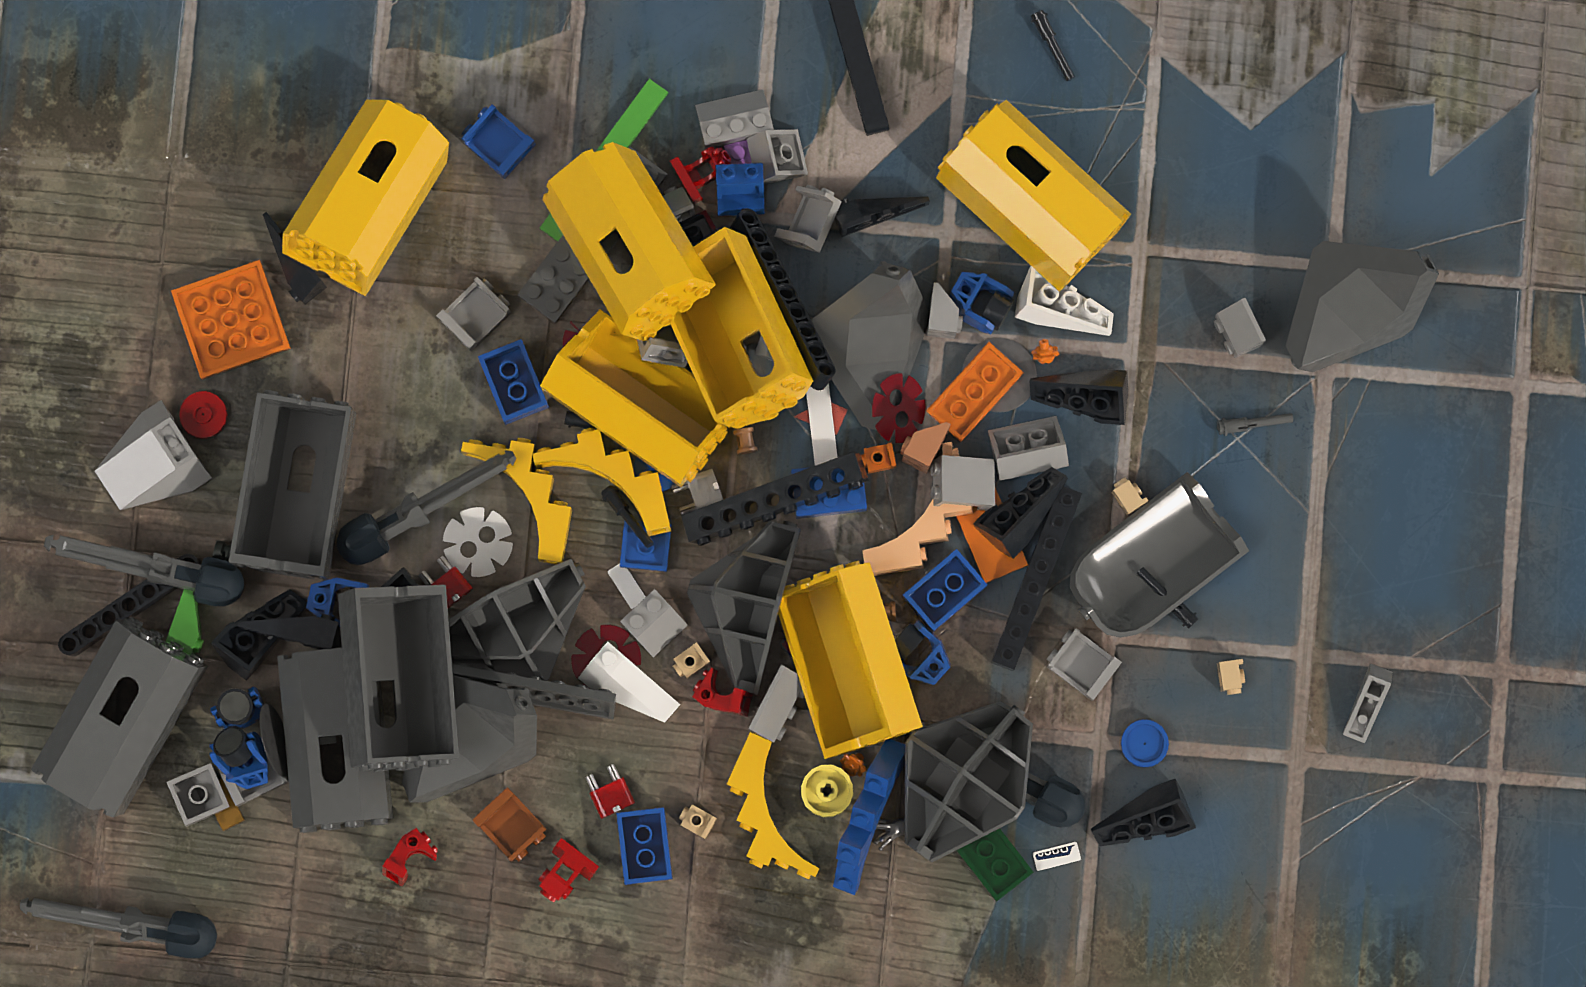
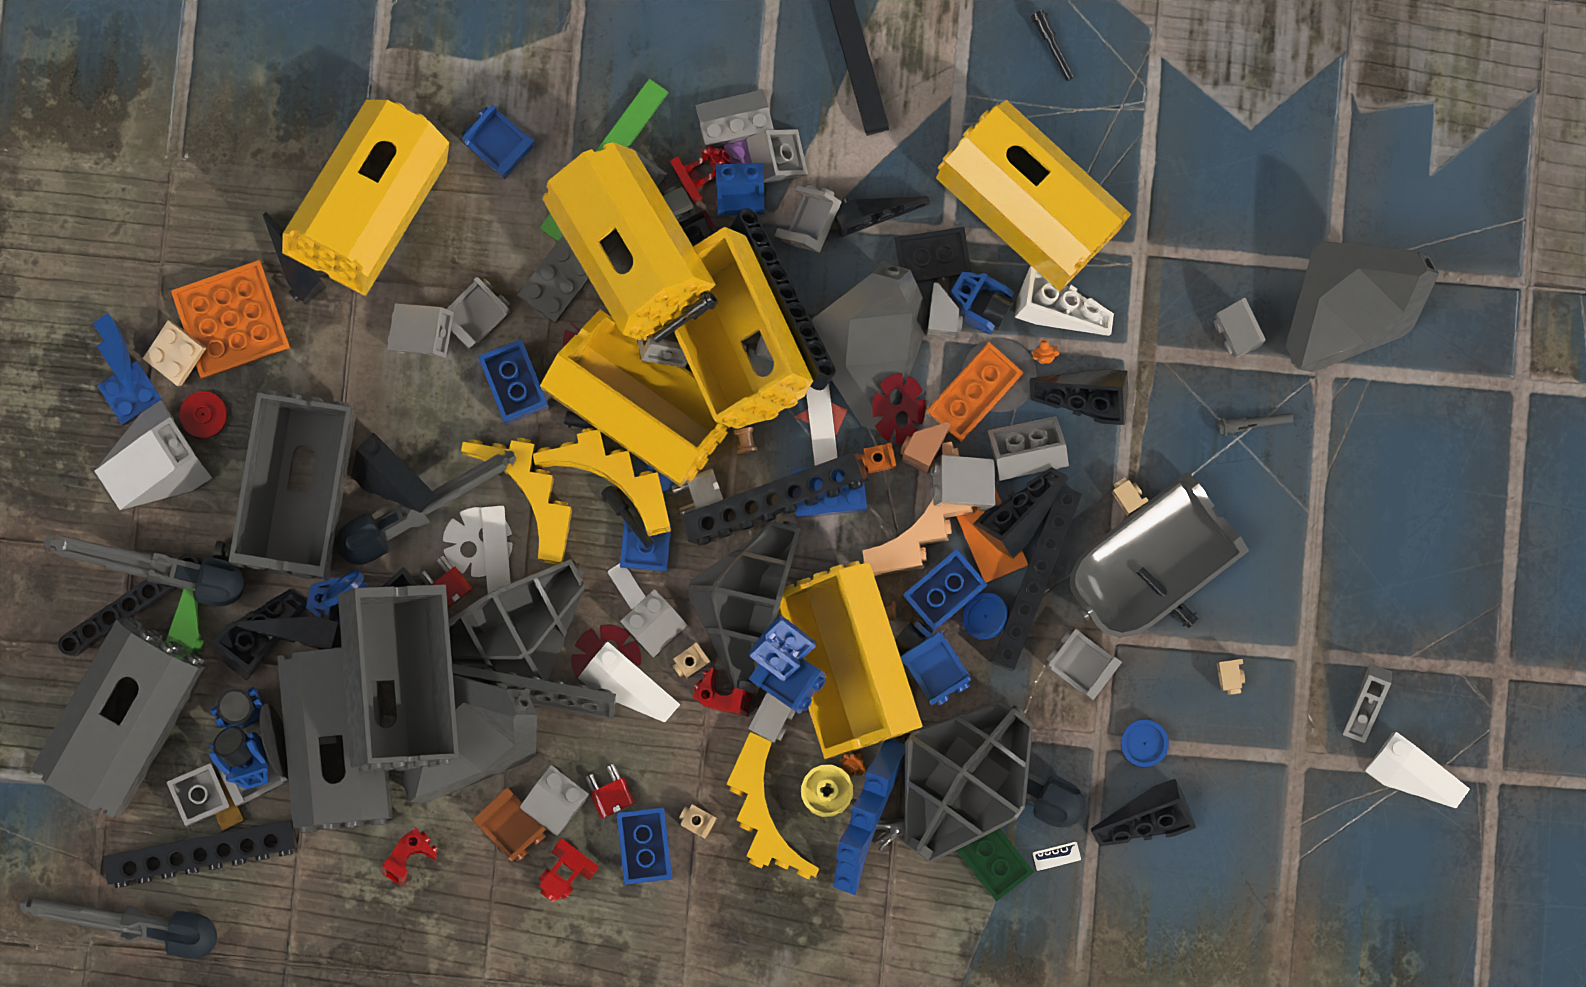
none -> blue slope [93,313,132,389]
none -> blue plate [97,360,163,426]
none -> black brick [102,820,299,888]
none -> tan plate [143,320,206,386]
none -> blue piece [322,570,364,607]
none -> black wedge [351,433,438,513]
none -> light grey panel [387,303,454,358]
none -> white sticker [481,506,511,594]
none -> light grey slope [520,765,589,837]
none -> black pin [652,292,718,343]
none -> slope [749,615,816,682]
none -> blue panel [749,659,827,714]
none -> black plate [895,227,972,282]
none -> blue panel [900,630,972,706]
none -> blue piece [963,593,1009,640]
none -> white wedge [1365,732,1470,808]

